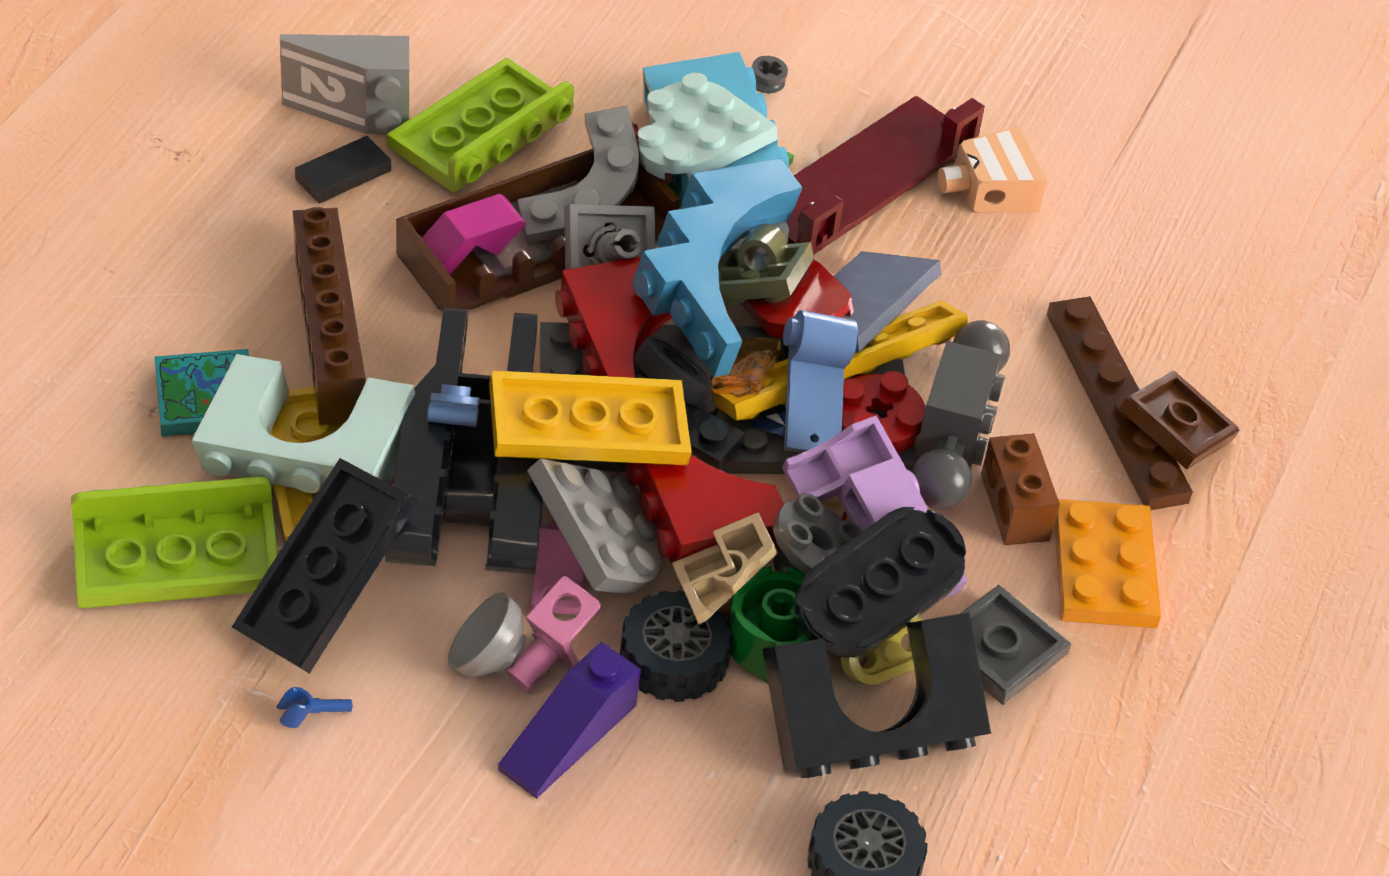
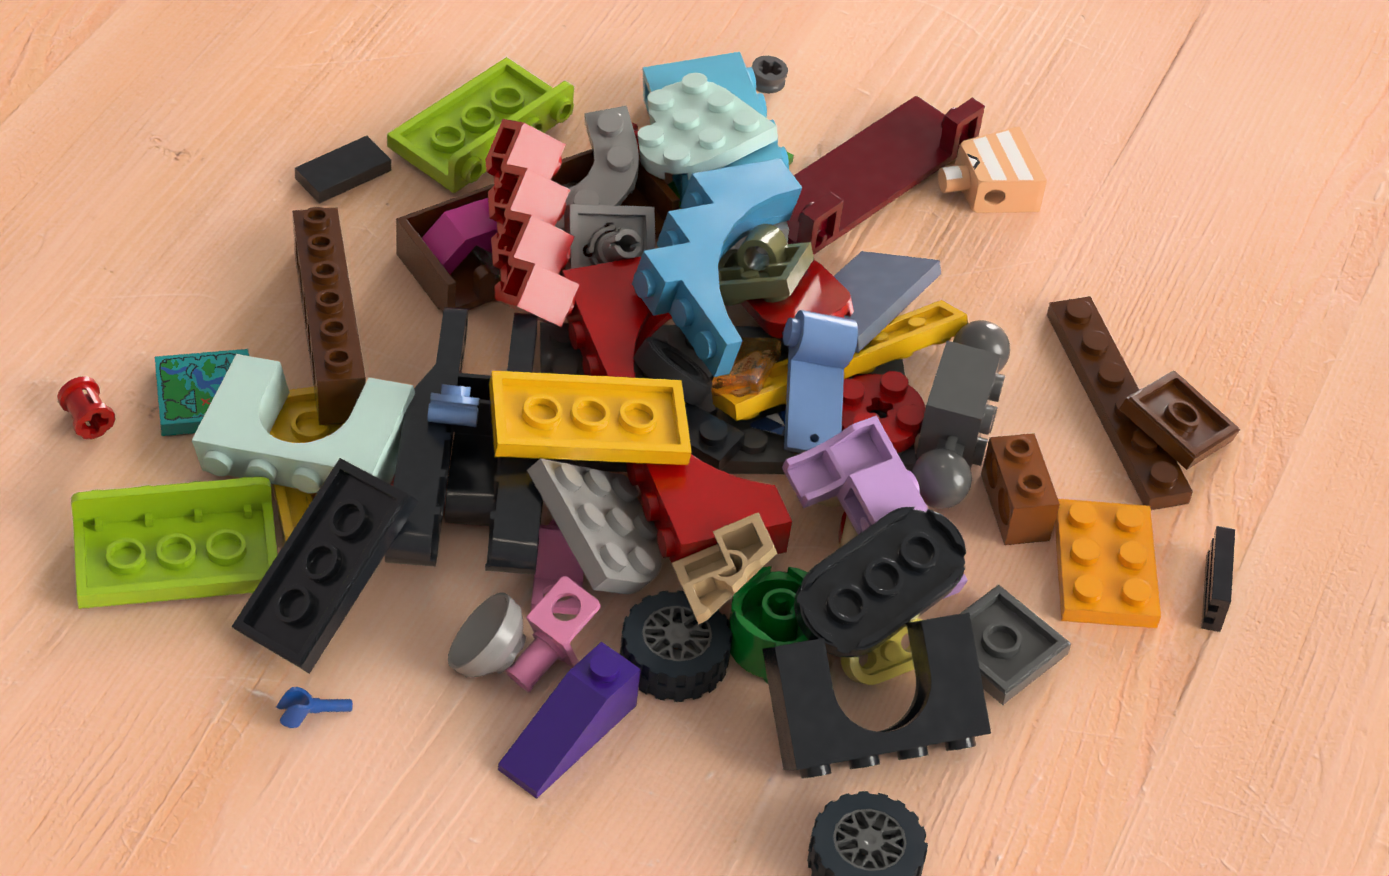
light grey slope [280,34,409,134] -> none
dark grey plate [773,493,861,575] -> none
none -> red bush [57,376,116,439]
none -> brick [485,119,579,327]
none -> black tile [1201,526,1235,632]

